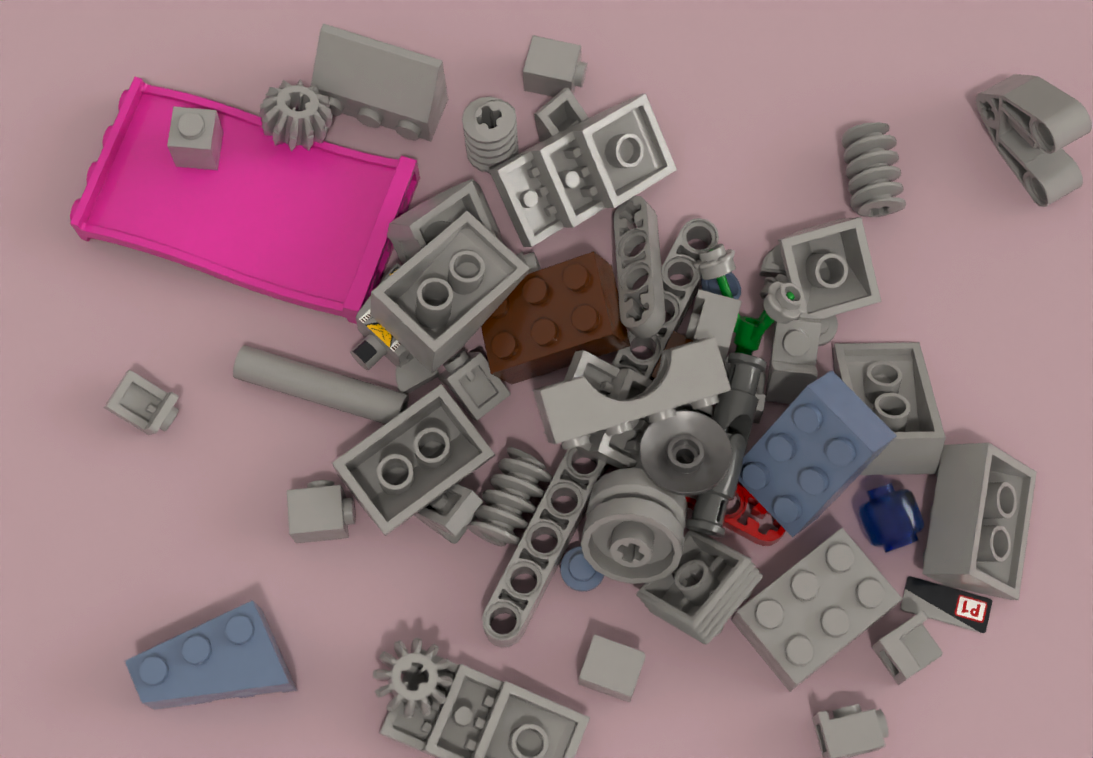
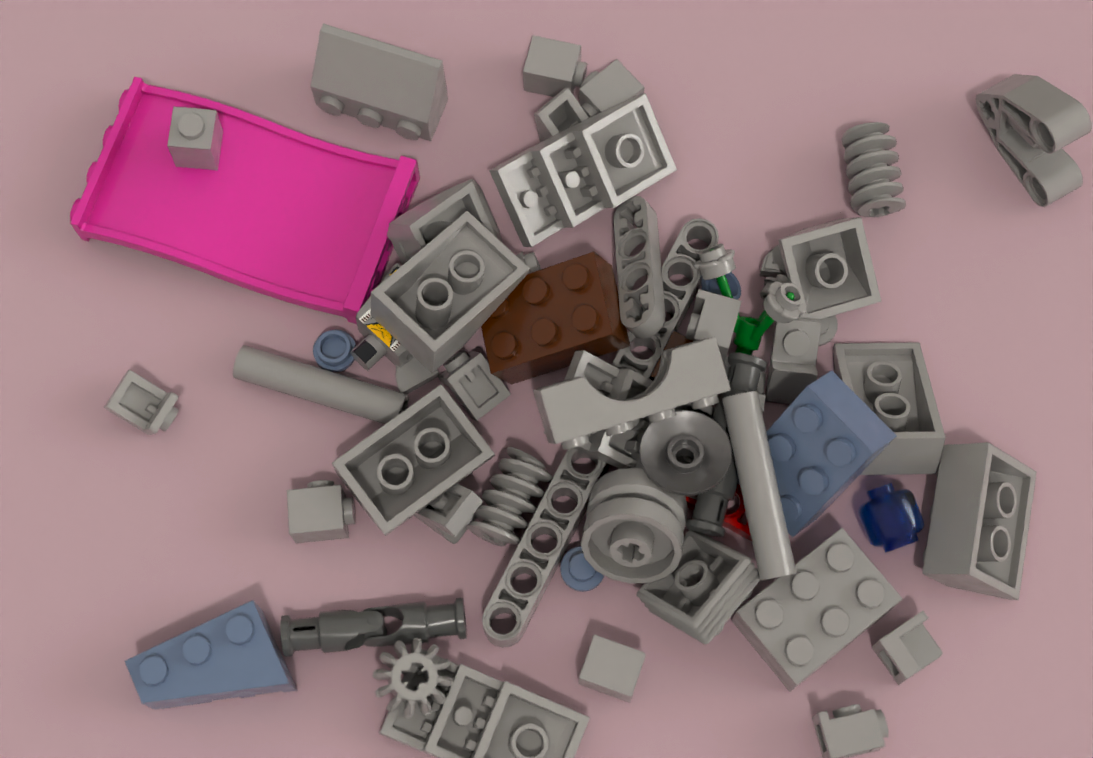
light grey gear [259,79,333,152] -> none
light grey piece [462,97,519,174] -> none
sticker [901,576,992,633] -> none
none -> dark grey piece [280,598,467,657]
none -> sand blue plate [313,329,356,372]
none -> light grey brick [579,59,645,118]
none -> light grey piece [722,391,796,580]

